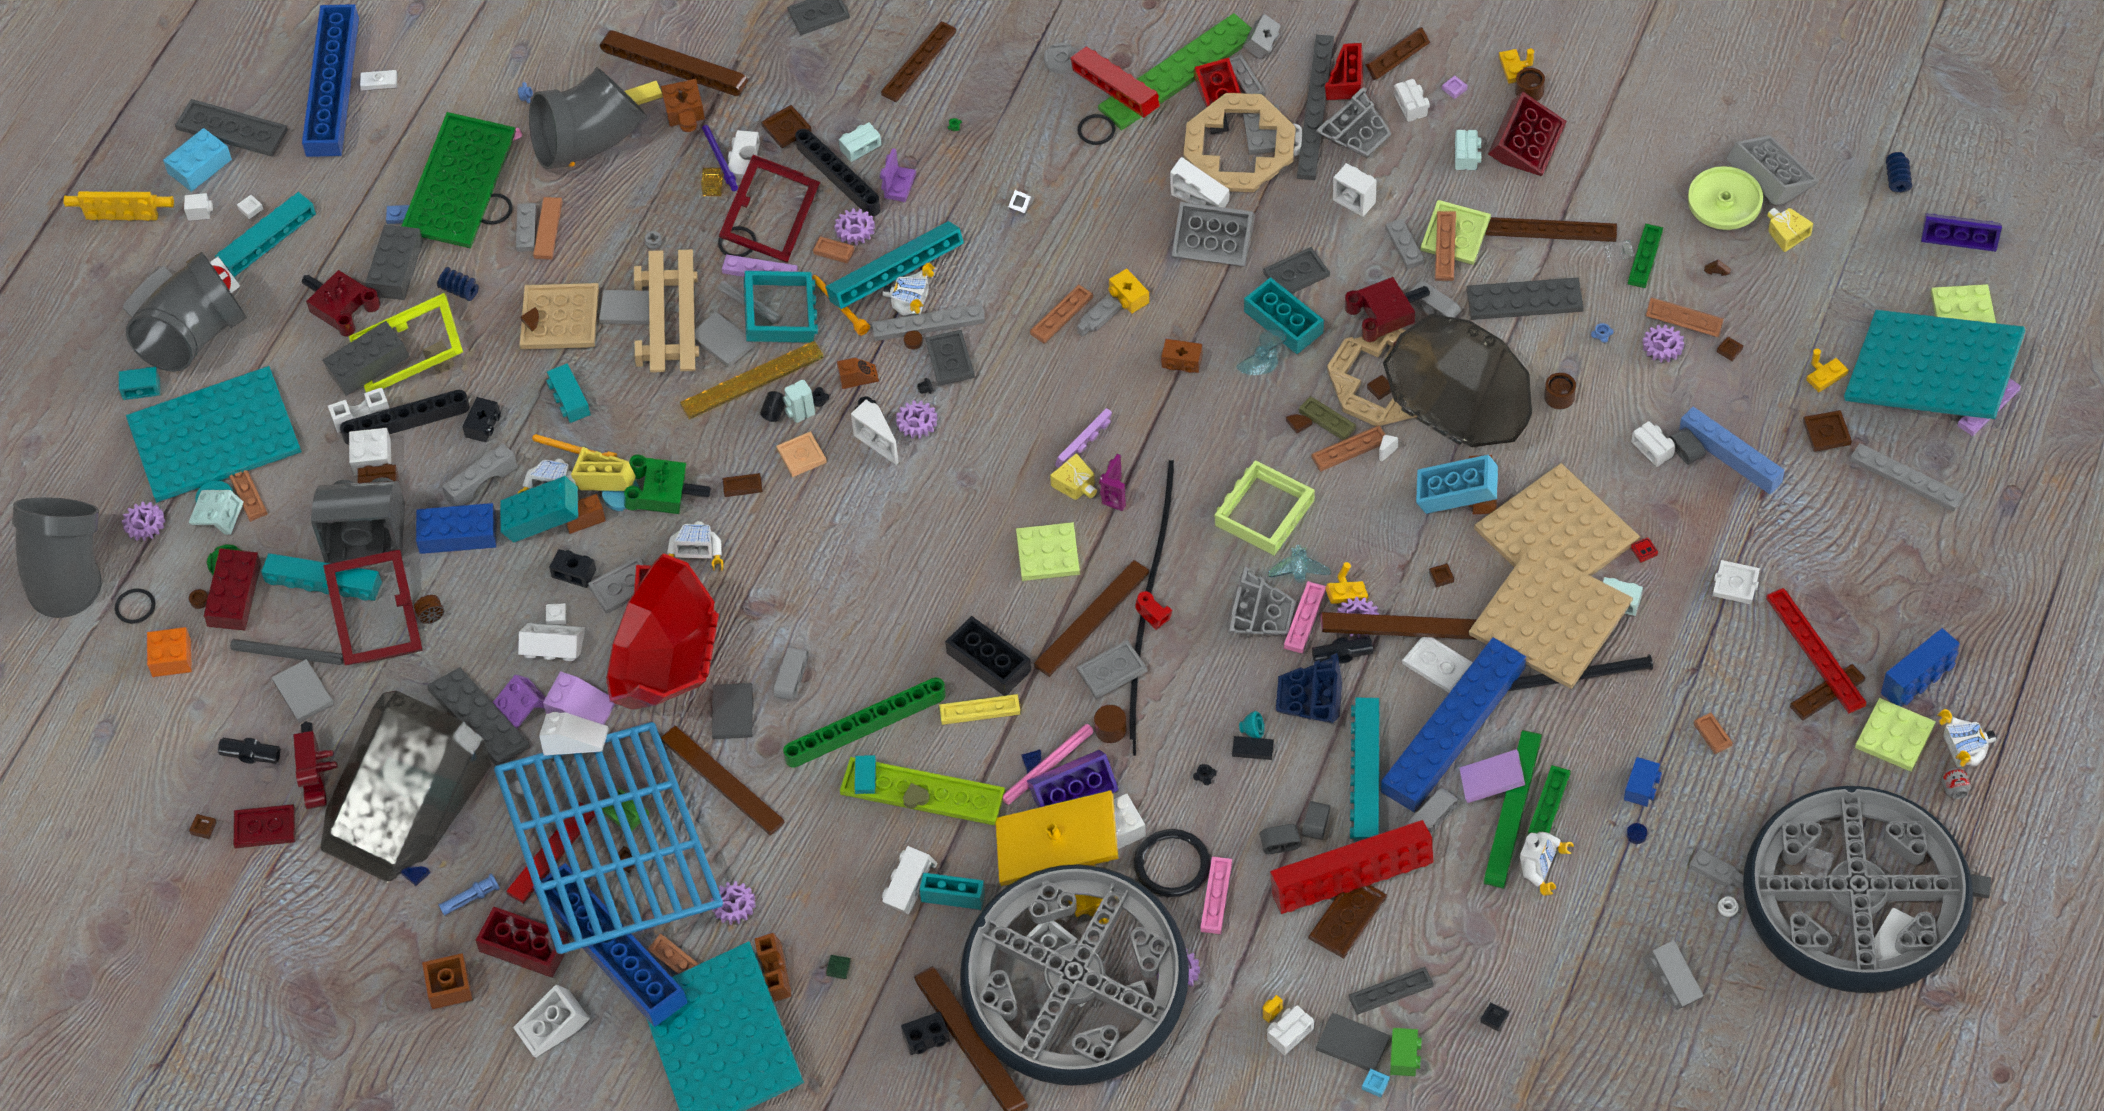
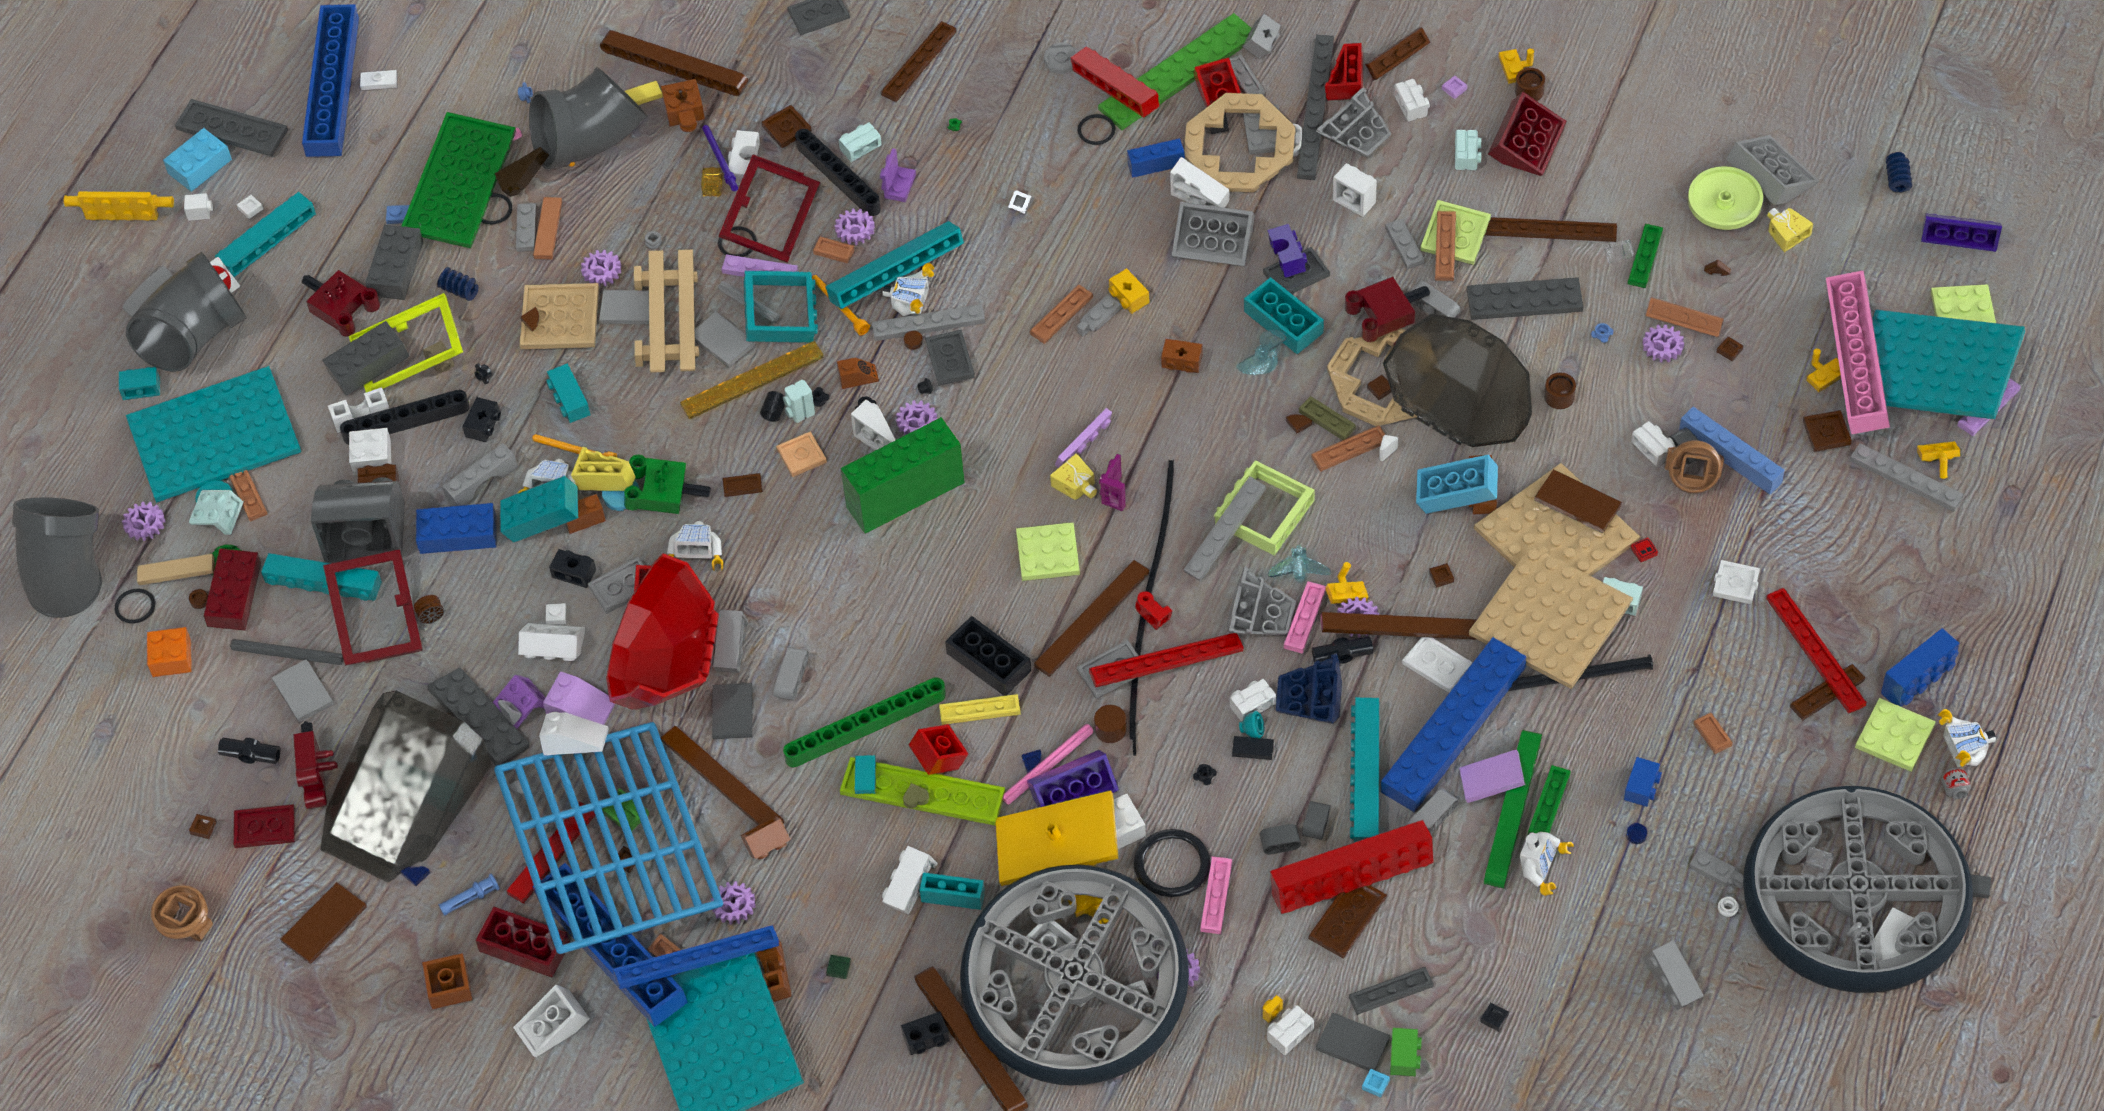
none -> tan tile [137,554,214,585]
none -> medium nougat piece [151,885,213,941]
none -> reddish brown tile [280,882,367,964]
none -> black plate [474,363,492,384]
none -> dark brown slope [495,147,549,197]
none -> light grey slope [498,700,522,725]
none -> lavender gear [581,250,621,286]
none -> blue plate [613,925,779,989]
none -> light grey wedge [711,610,748,673]
none -> brick [740,816,790,860]
none -> green brick [840,417,965,534]
none -> red brick [908,724,968,775]
none -> red tile [1089,633,1244,688]
none -> blue brick [1127,138,1185,178]
none -> light grey plate [1184,476,1266,582]
none -> white brick [1230,679,1276,721]
none -> dark purple arch [1267,224,1308,277]
none -> reddish brown tile [1534,469,1622,533]
none -> medium nougat piece [1664,440,1724,493]
none -> bright pink brick [1826,271,1890,435]
none -> light grey bush [1847,922,1868,943]
none -> yellow plate [1917,441,1960,479]

